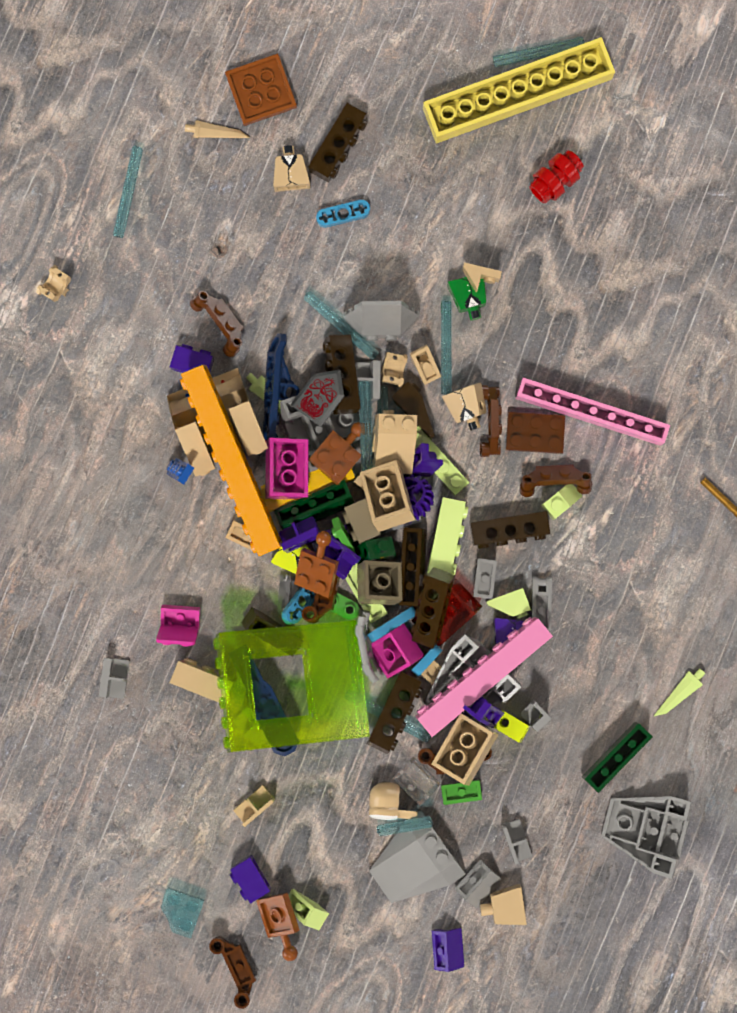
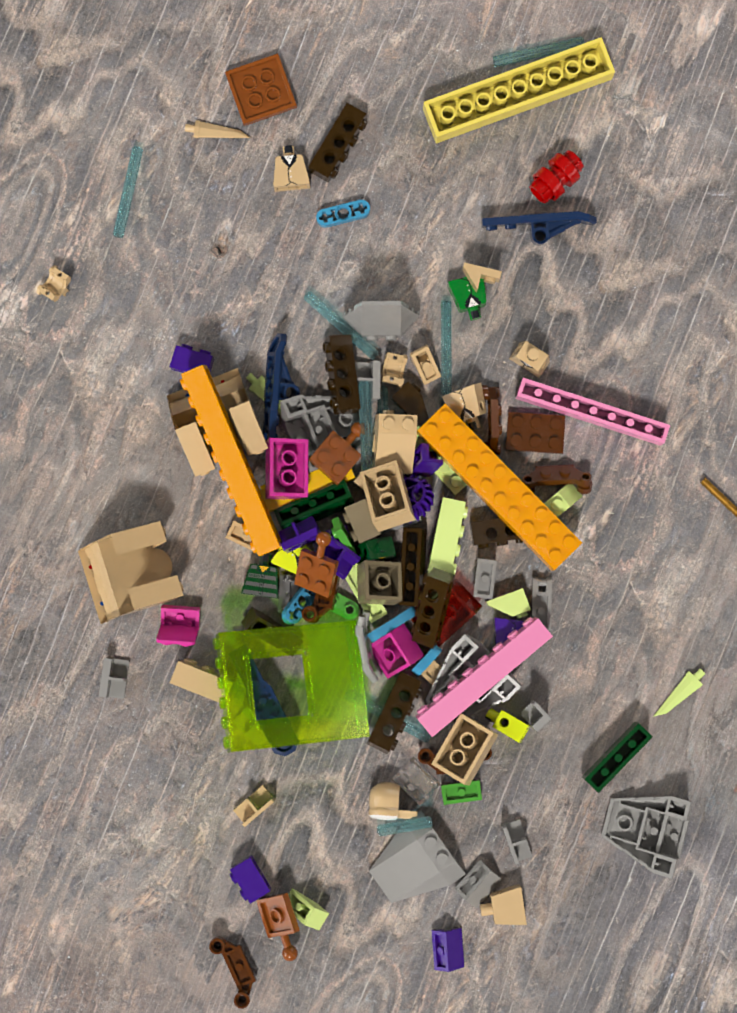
clear light blue plate [161,887,205,939] -> none
blue plate [166,458,194,484] -> none
reddish brown plate [190,291,244,357] -> none
dark grey tile [291,370,344,427] -> none
dark purple panel [463,697,504,728] -> none
none -> tan piece [78,521,184,624]
none -> torso [241,554,279,599]
none -> light orange brick [417,404,582,571]
none -> dark blue piece [481,211,597,246]
none -> tan torso [509,341,550,378]

